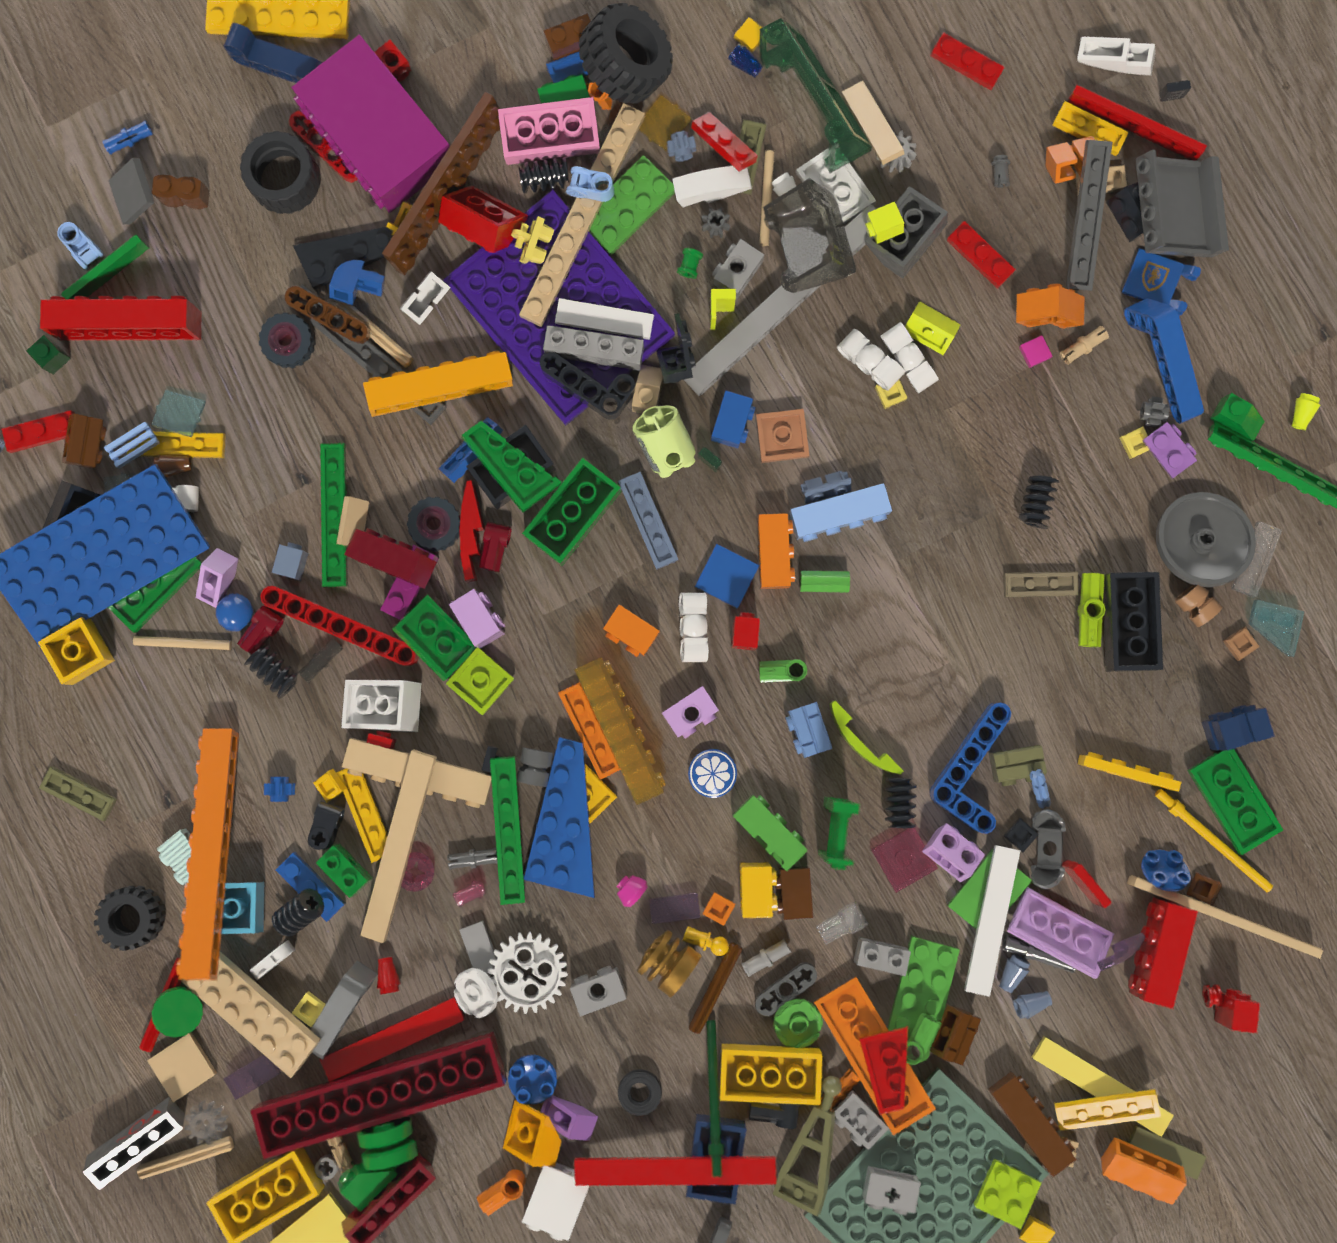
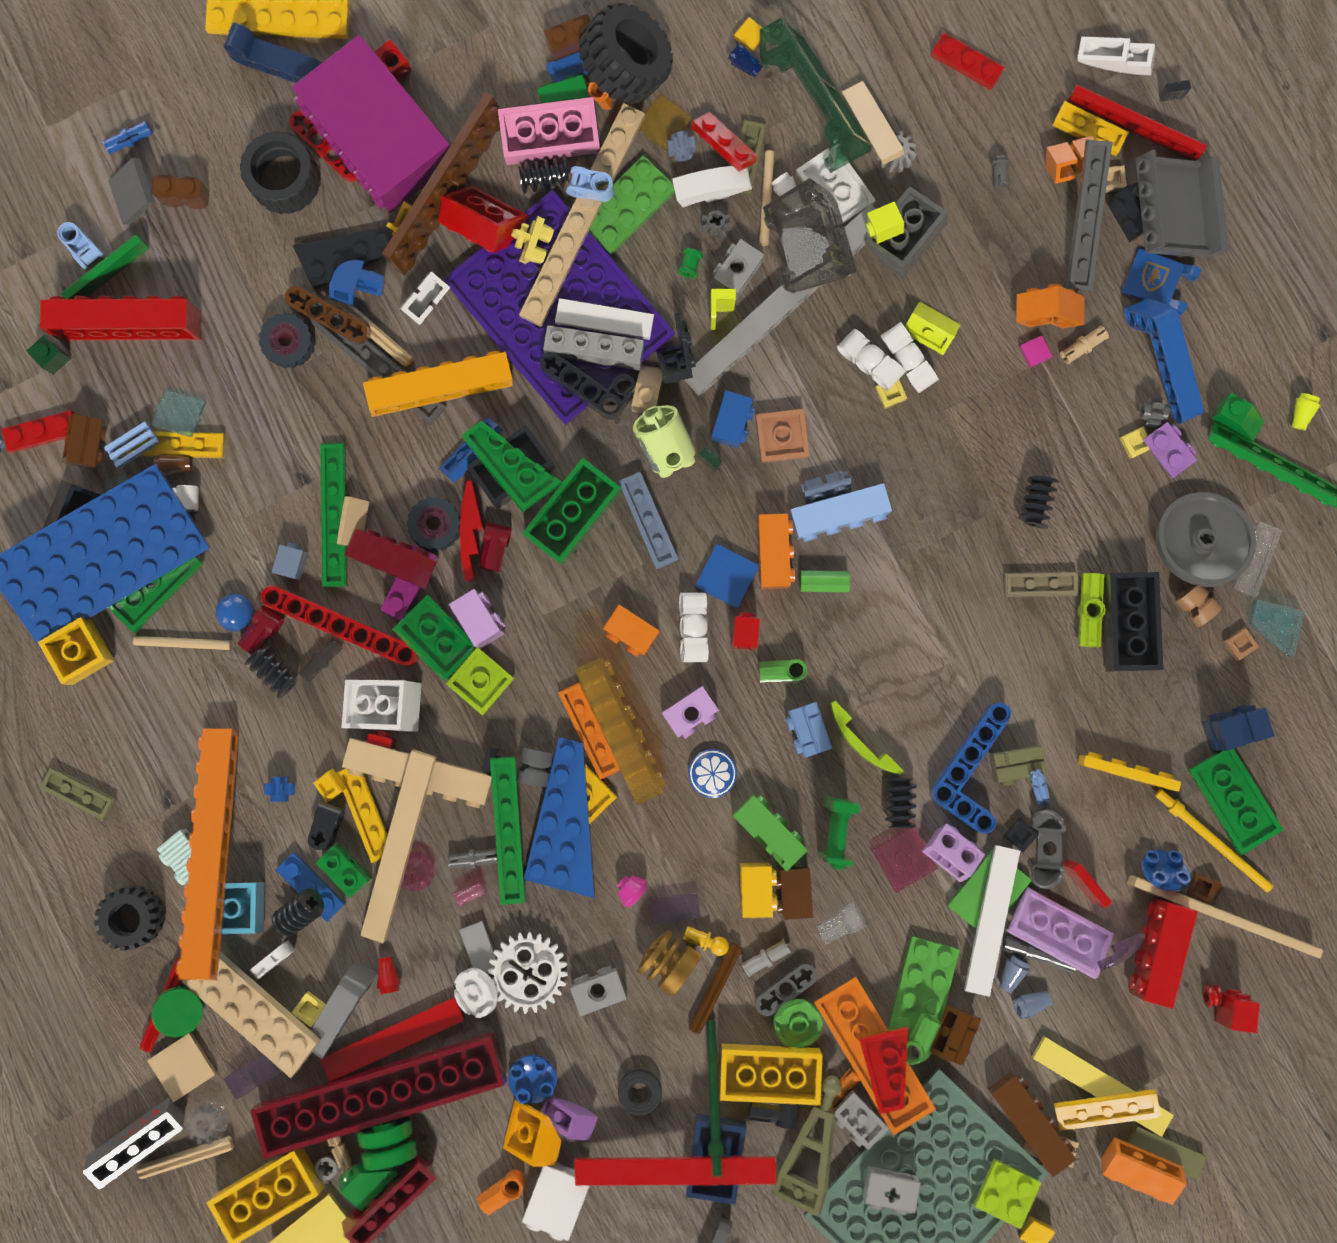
lavender slope [196,548,238,608] -> none
orange plate [702,892,736,926] -> none
light grey brick [854,937,911,976] -> none
red plate [946,221,1016,289] -> none

